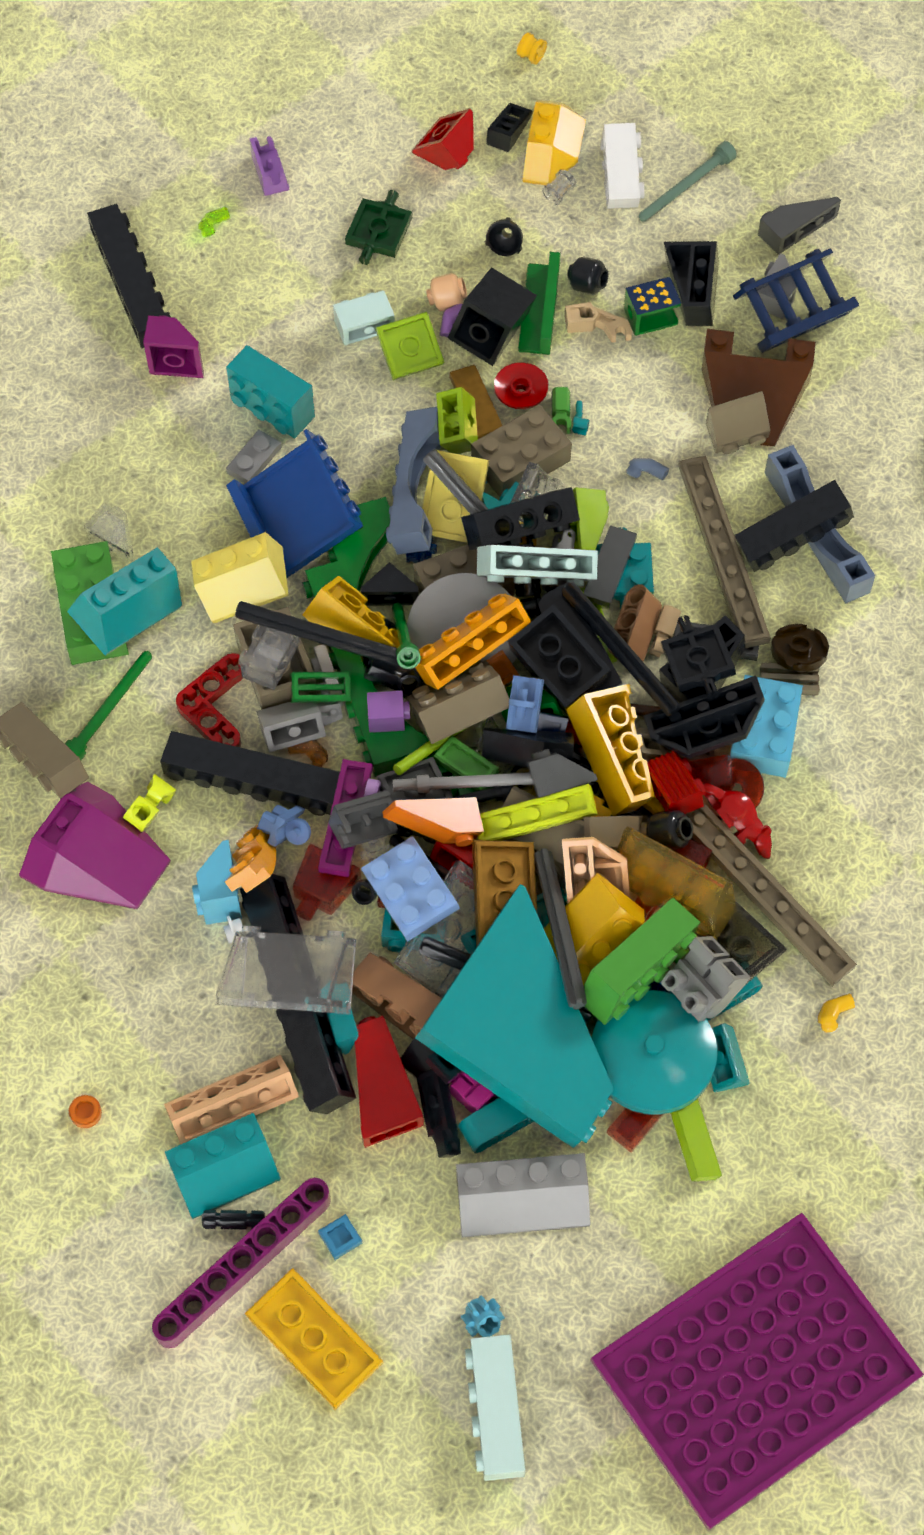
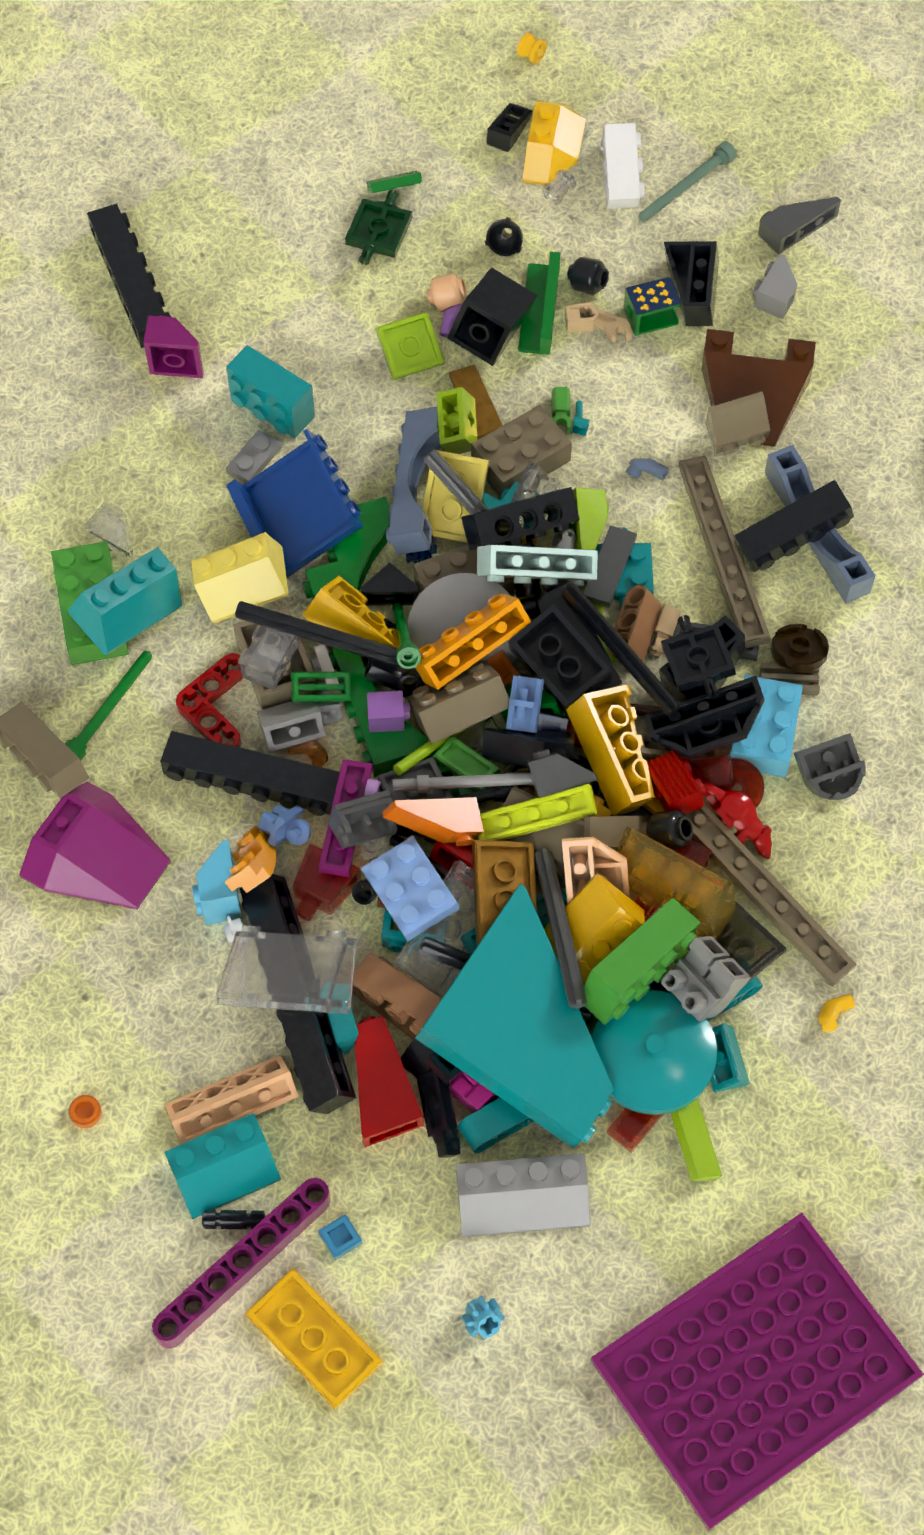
neon yellow leg [123,774,176,832] -> none
clear neon green arm [198,206,230,238] -> none
medium lavender hinge [250,136,290,196] -> none
light aqua brick [333,290,395,345] -> none
red slope [411,108,474,170] -> none
light aqua brick [465,1334,525,1481] -> none
red dish [494,362,549,409] -> none
dark blue fence [733,248,860,354] -> none
none -> green tile [366,171,422,193]
none -> dark grey slope [794,733,866,800]

